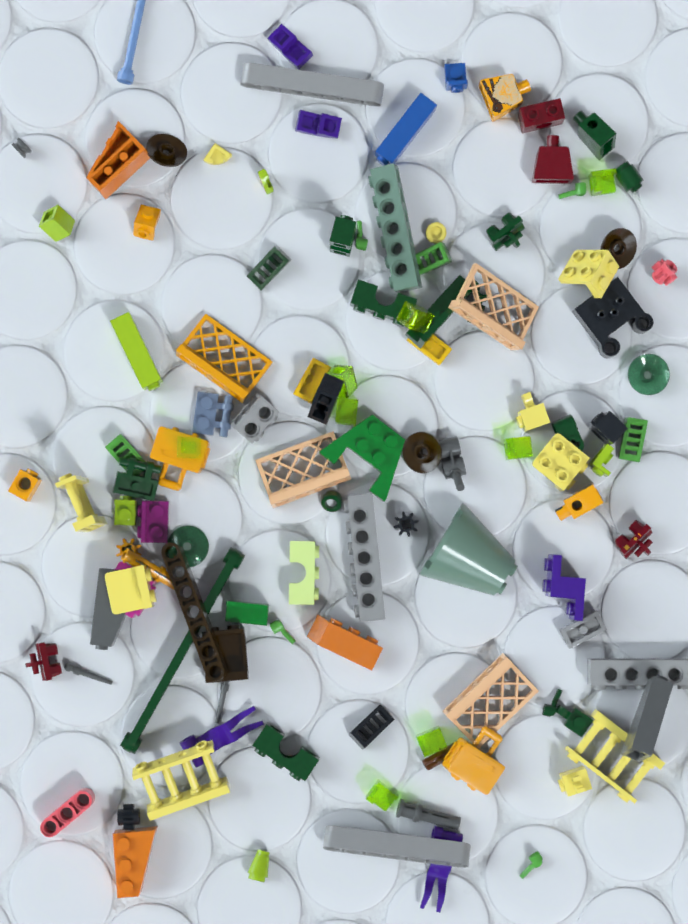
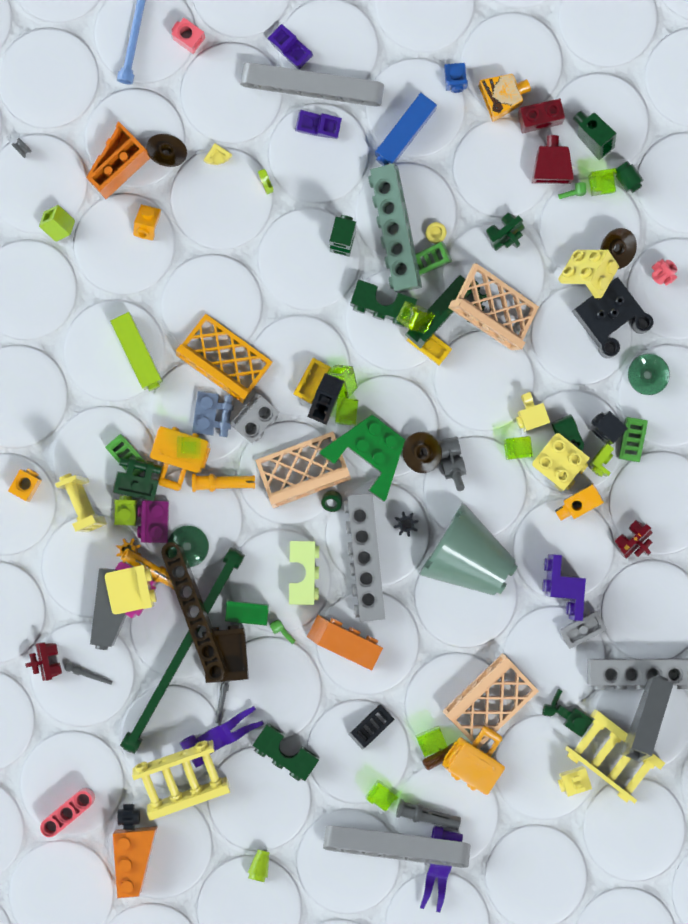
dark green slope [247,246,291,291] -> none
bright green hand [356,221,368,251] -> none
bright green hand [519,851,543,879] -> none
none -> coral brick [172,18,205,54]
none -> light orange pin [192,473,255,492]

